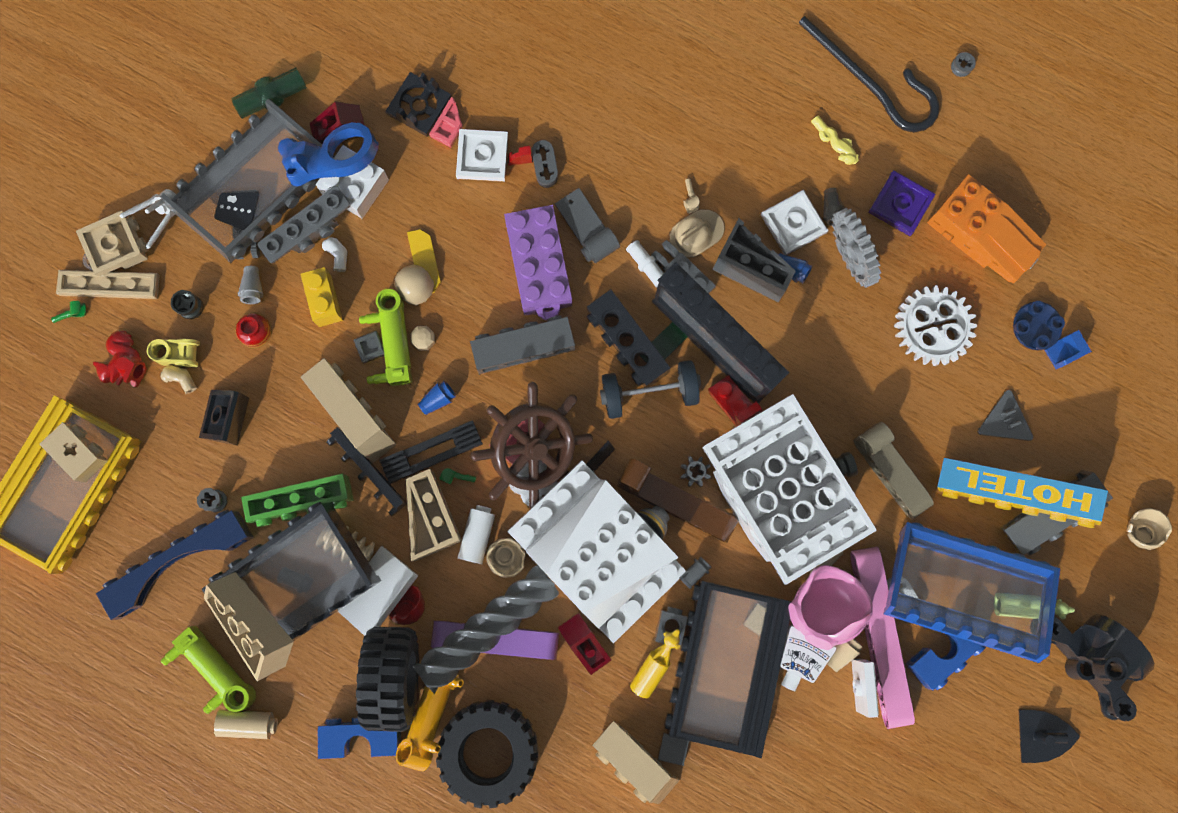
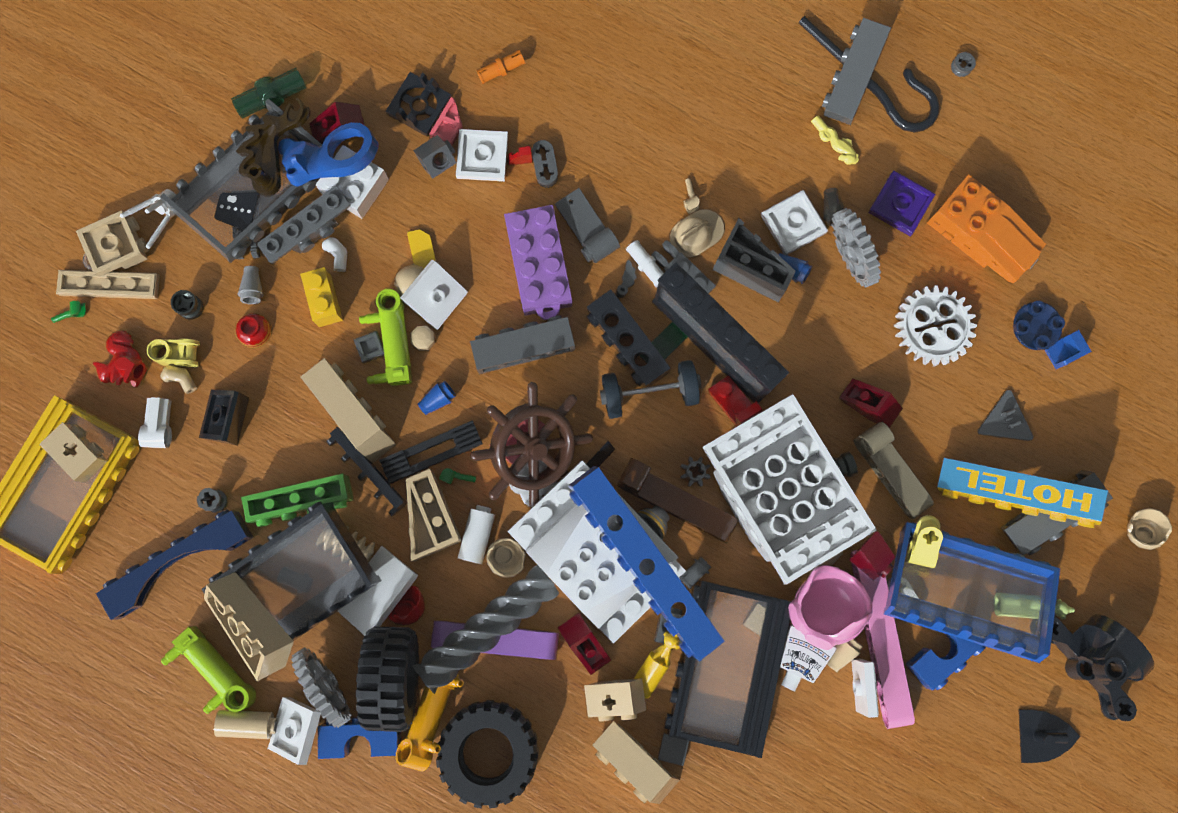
none -> white piece [138,397,172,448]
none -> dark brown animal [236,98,311,197]
none -> white plate [268,697,321,765]
none -> light grey gear [291,647,352,728]
none -> white plate [400,260,468,330]
none -> dark grey brick [413,135,457,179]
none -> orange pin [476,50,526,84]
none -> blue piece [568,466,725,662]
none -> tan brick [584,678,646,721]
none -> dark grey piece [615,260,637,298]
none -> dark grey brick [822,18,891,125]
none -> dark red slope [839,378,903,428]
none -> dark red slope [850,531,895,581]
none -> light yellow piece [907,515,943,568]

